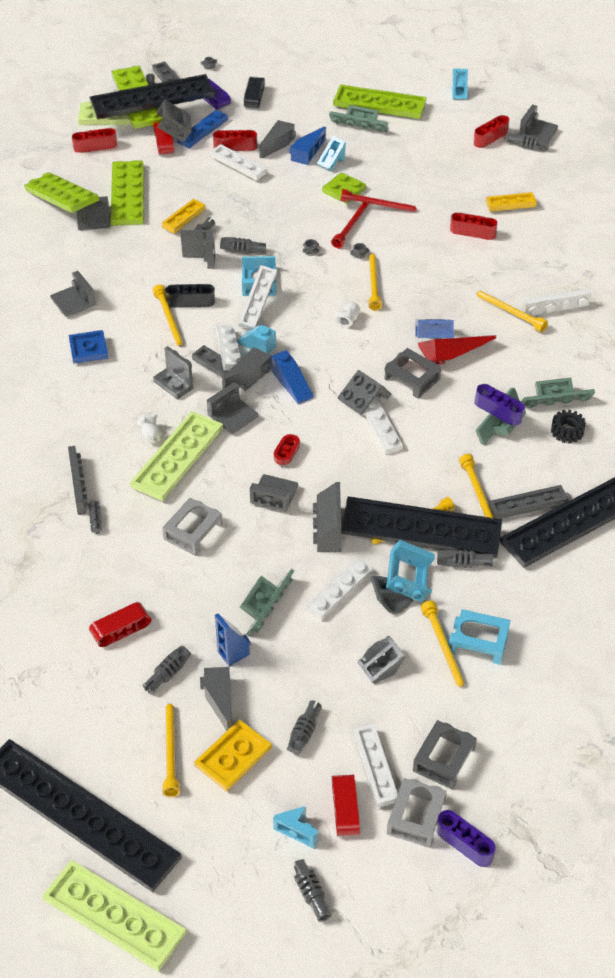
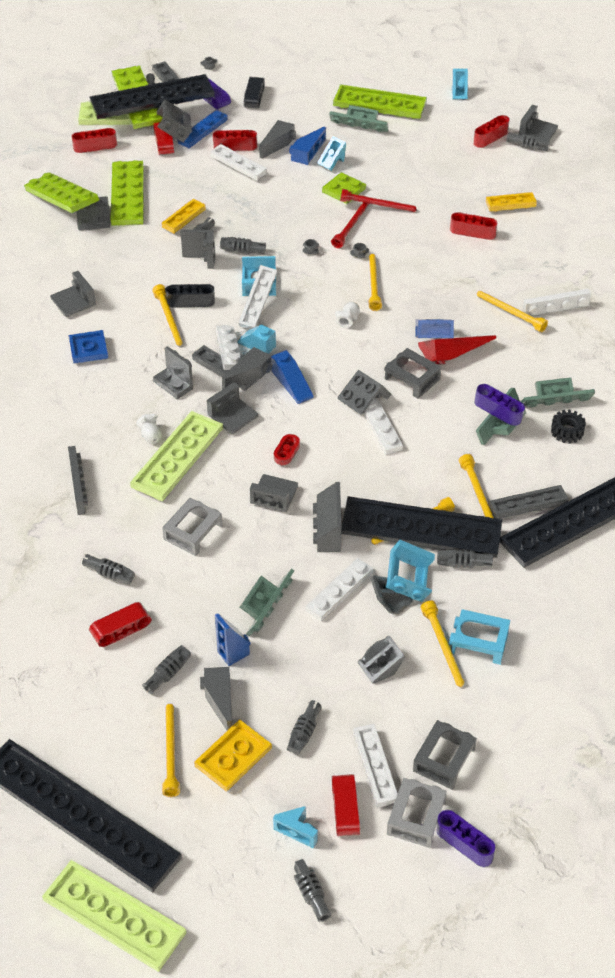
dark grey axle [88,500,102,534] -> none
none -> dark grey hinge [82,554,135,585]

